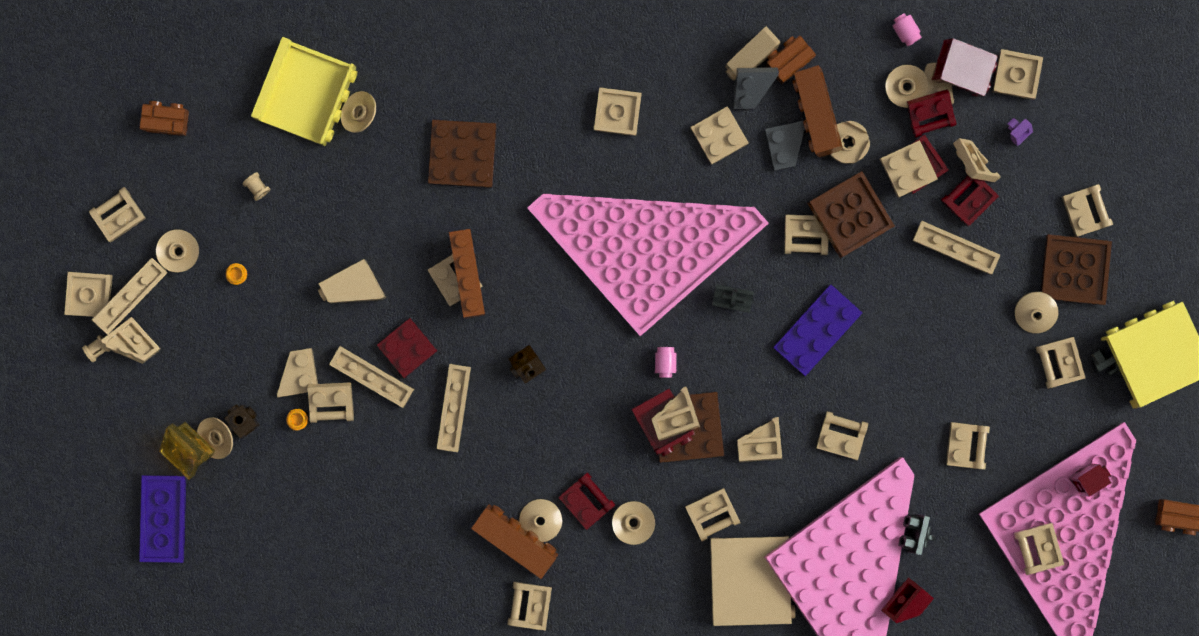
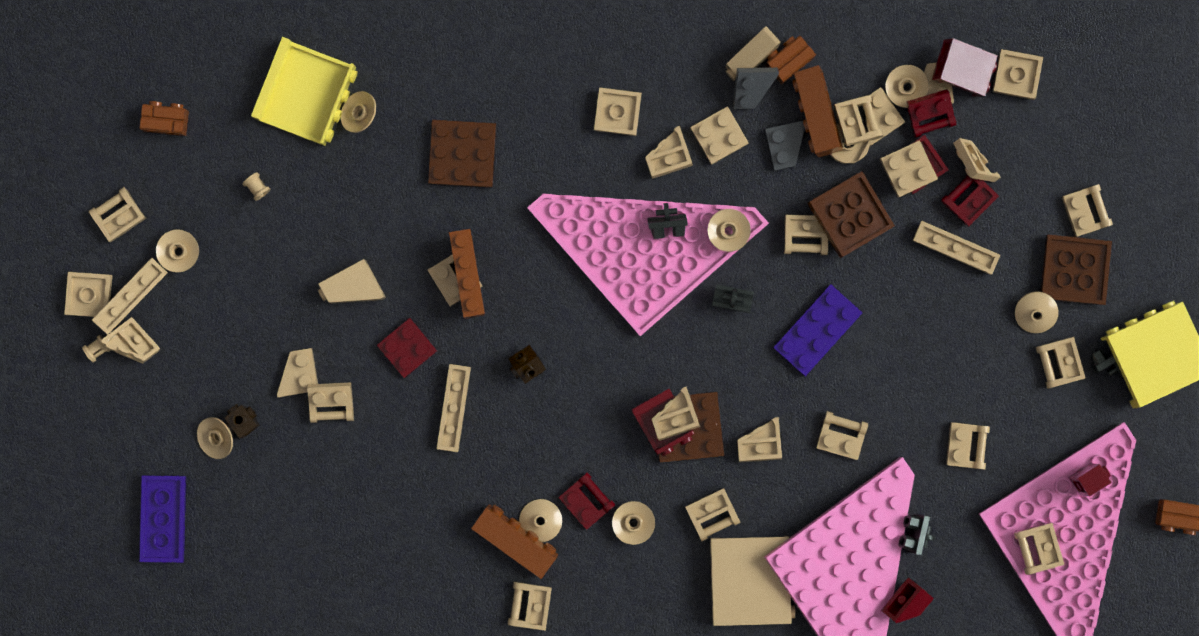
clear yellow bracket [159,422,215,480] -> none
light orange plate [226,263,247,285] -> none
light orange plate [286,409,308,430] -> none
tan plate [329,346,414,408] -> none
bright pink brick [655,347,676,378] -> none
bright pink brick [892,13,922,47] -> none
medium lavender tile [1007,118,1033,146] -> none
none -> tan wing [645,126,693,179]
none -> pearl dark grey hips [647,203,688,239]
none -> tan dish [707,209,751,252]
none -> tan plate [834,95,883,146]
none -> tan wing [865,87,905,146]

